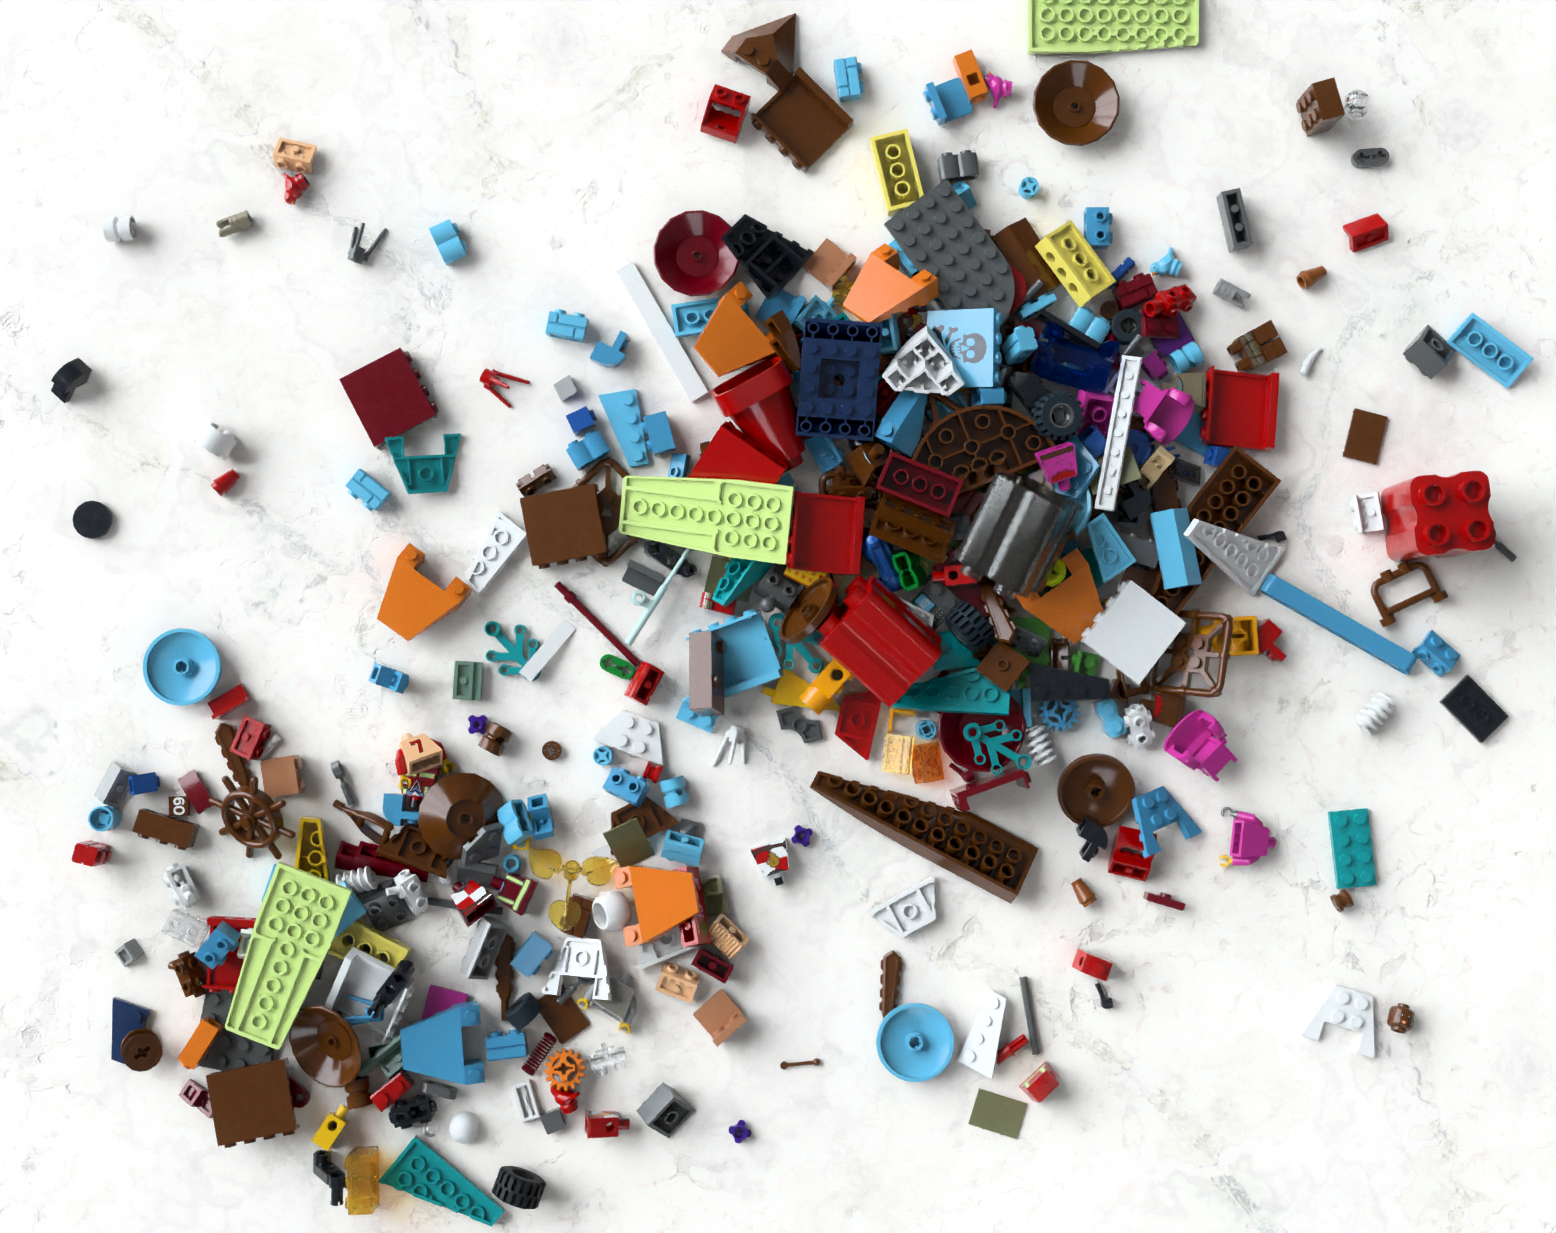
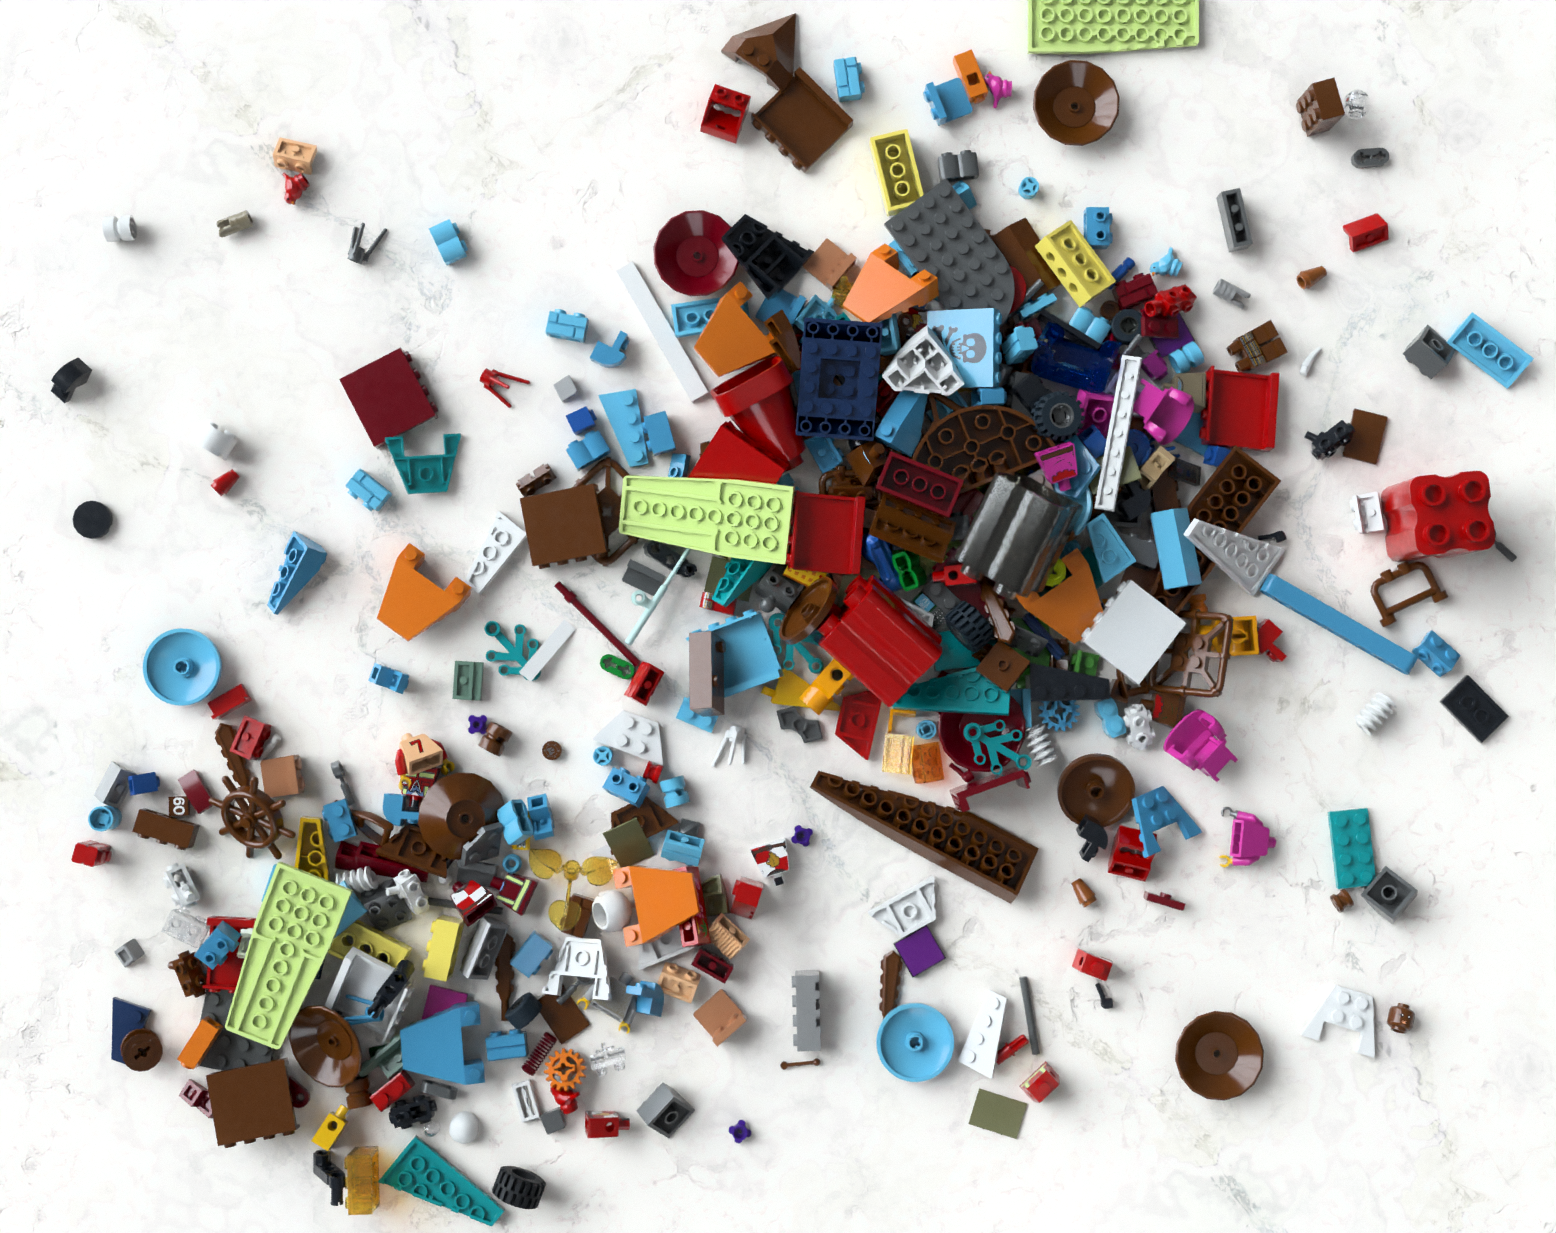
none -> dark azure wedge [267,531,327,615]
none -> dark azure bracket [322,798,358,843]
none -> light yellow brick [422,915,465,982]
none -> dark azure brick [626,981,664,1017]
none -> red wedge [730,876,763,920]
none -> light grey wedge [792,970,821,1052]
none -> dark purple tile [893,924,946,977]
none -> dark blue axle [1022,612,1065,660]
none -> reddish brown dish [1175,1011,1264,1101]
none -> orange wheel [1187,594,1208,612]
none -> black brick [1304,420,1356,460]
none -> dark grey slope [1361,866,1418,925]

